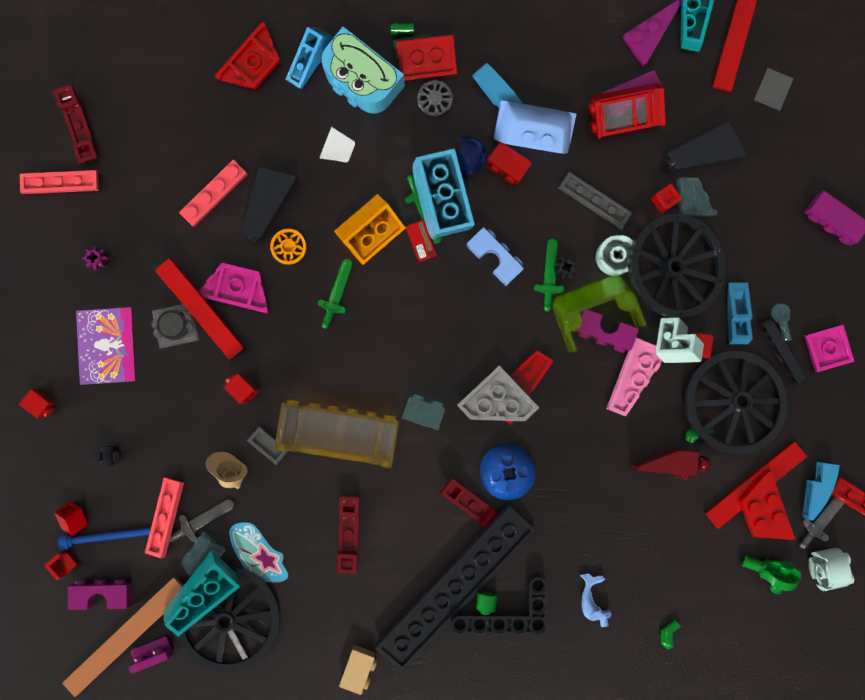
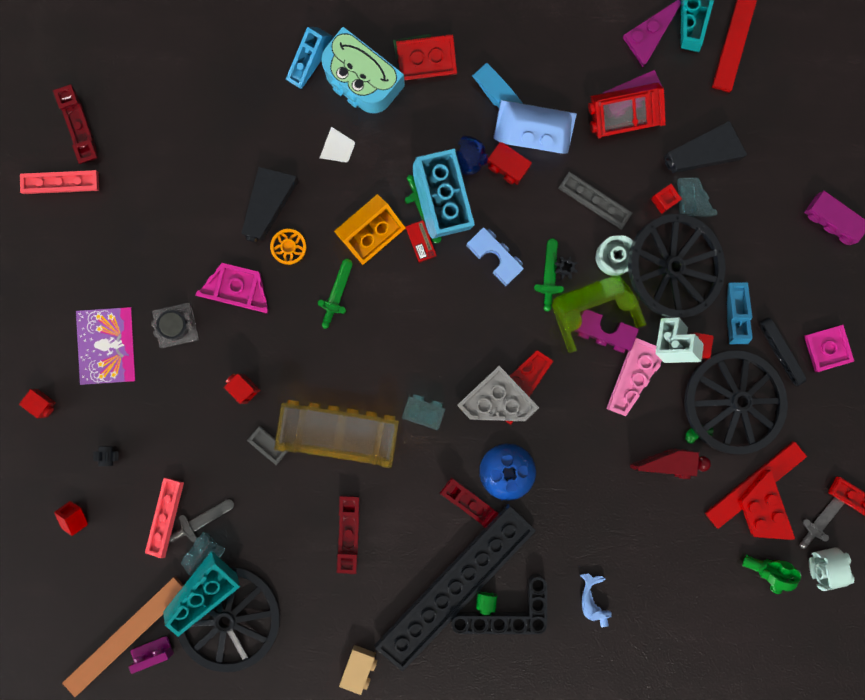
red panel [44,549,80,580] -> none
blue piece [58,527,151,550] -> none
magenta arch [68,579,132,610] -> none
magenta gear [82,246,109,271] -> none
red tile [155,258,245,360] -> none
coral plate [179,160,248,227] -> none
tan piece [206,452,248,489] -> none
red wing [215,22,281,90] -> none
sticker [229,523,288,582] -> none
green pin [391,21,414,37] -> none
flat silver wheel [417,80,453,117] -> none
green arm [661,619,681,649] -> none
dark grey sticker [754,68,794,111] -> none
clear light blue plate [771,303,792,341] -> none
dark azure slope [802,462,840,520] -> none

